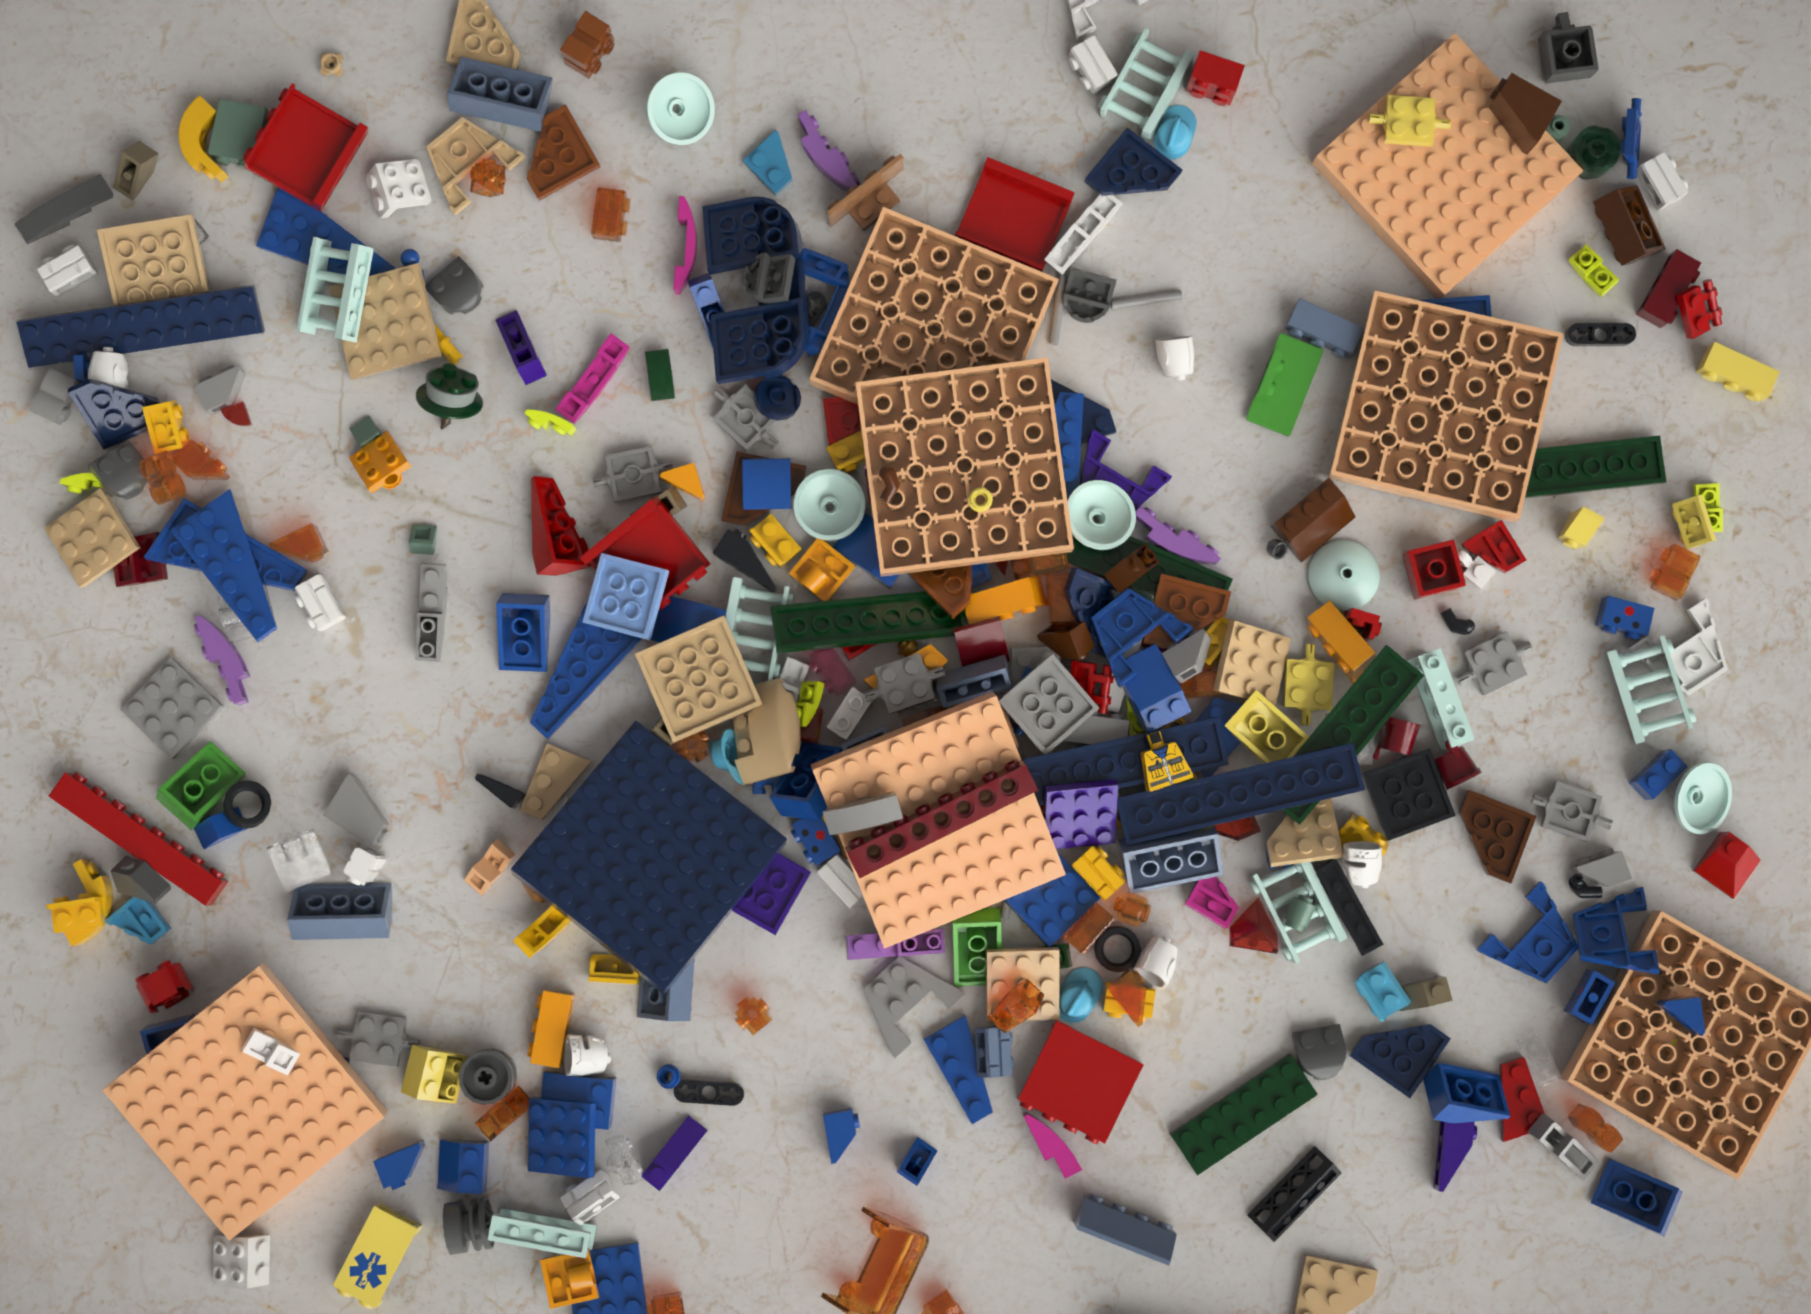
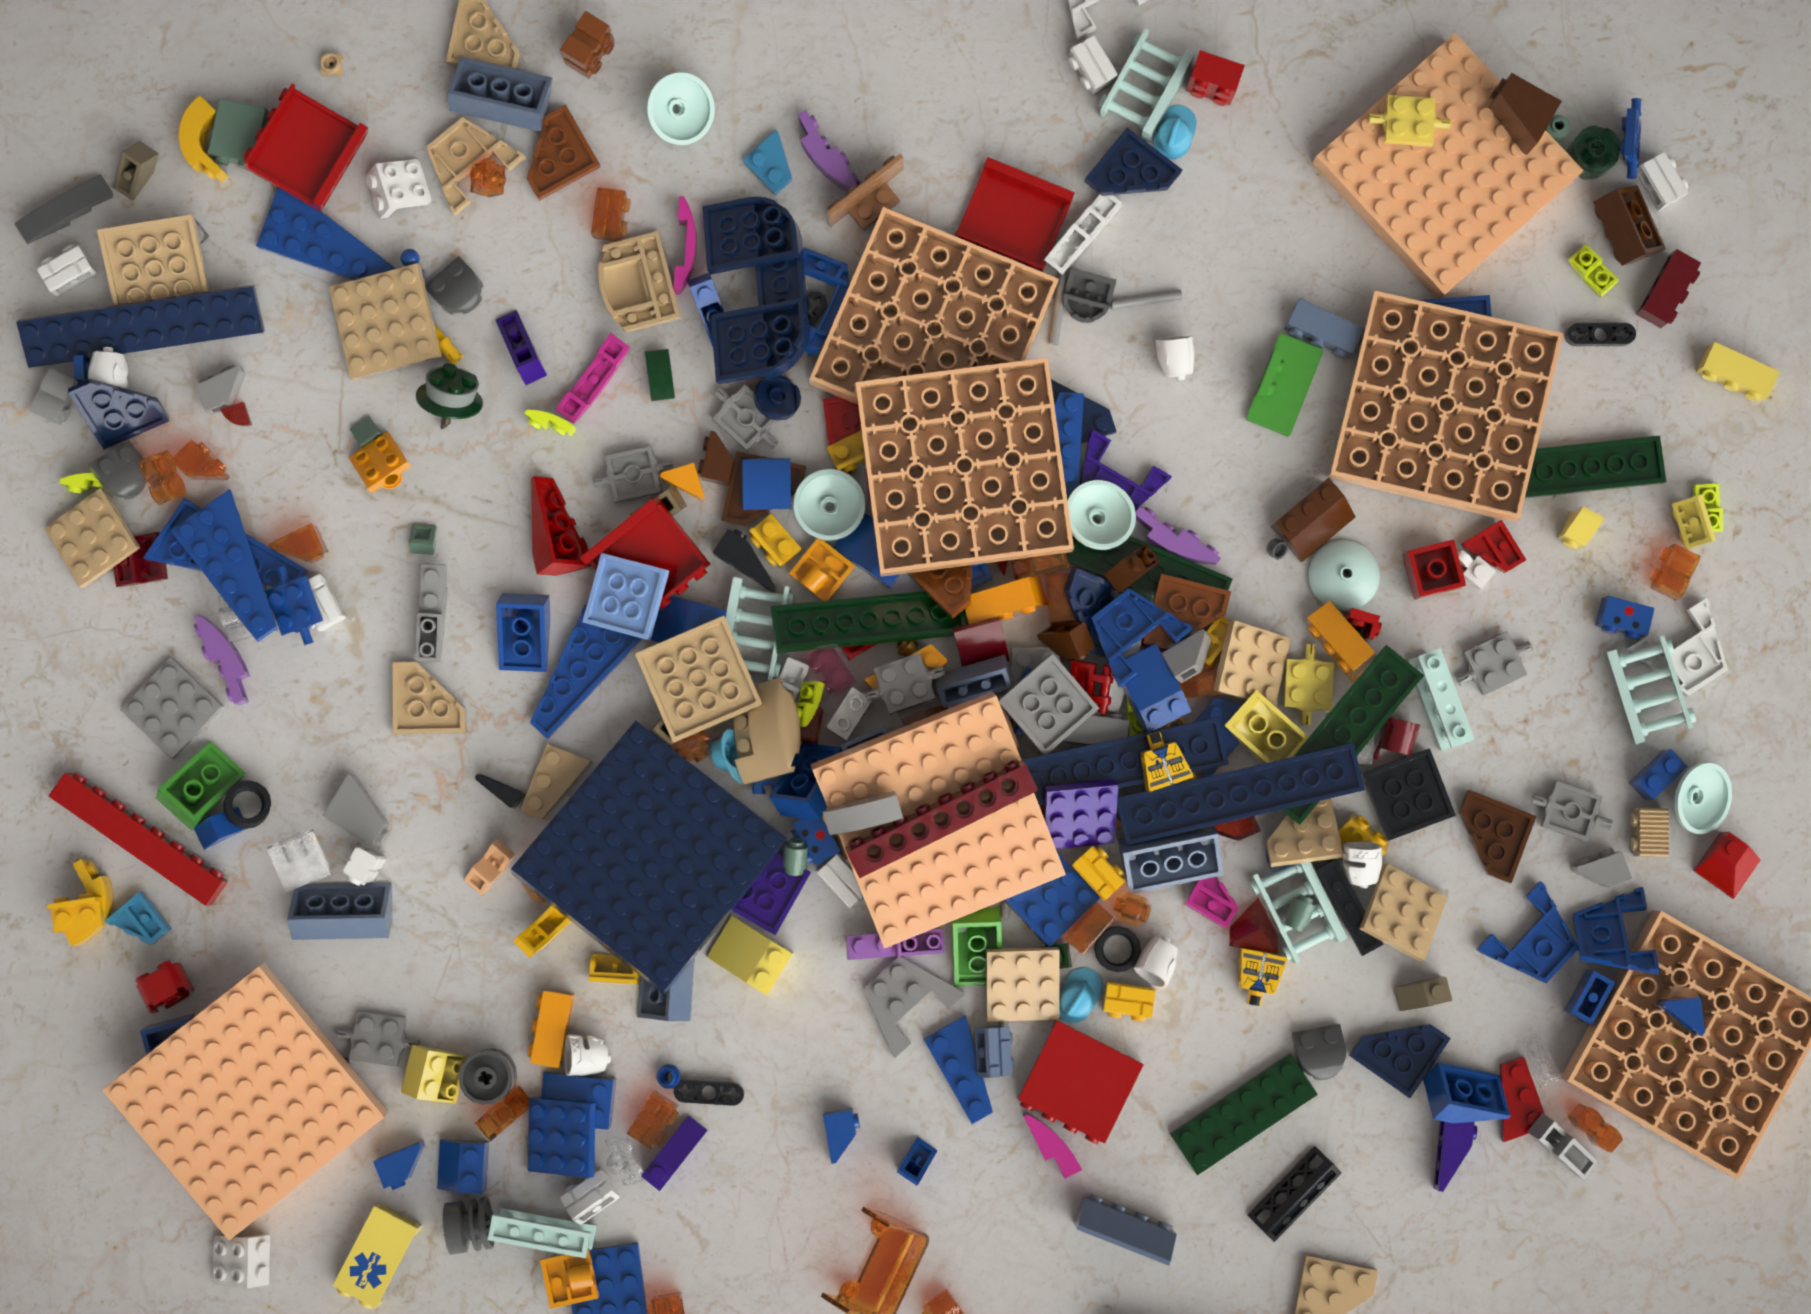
dark grey slope [111,856,171,904] -> none
yellow bracket [142,399,190,454] -> none
white slope [241,1028,300,1075] -> none
light aqua fence [296,237,374,343] -> none
clear orange brick [735,996,773,1035] -> none
dark grey slope [741,252,796,304] -> none
reddish brown arm [879,466,900,504] -> none
light yellow plate [968,488,993,512] -> none
clear orange slope [987,979,1045,1033] -> none
clear orange slope [1106,969,1146,1027] -> none
medium azure bracket [1355,961,1411,1022] -> none
dark red hat [1435,739,1482,790] -> none
black arm [1440,608,1475,635] -> none
dark grey hinge [1538,12,1599,84] -> none
black arm [1569,874,1603,898] -> none
blue slope [1591,1158,1683,1237] -> none
red plate [1676,279,1723,339] -> none
none -> blue plate [265,565,323,646]
none -> tan plate [392,662,466,734]
none -> tan slope [598,231,681,332]
none -> clear orange brick [627,1090,679,1149]
none -> reddish brown slope [698,431,734,486]
none -> light yellow slope [707,916,793,995]
none -> sand green brick [782,838,808,876]
none -> torso [1238,948,1288,1006]
none -> tan plate [1359,864,1448,962]
none -> tan brick [1630,808,1669,857]

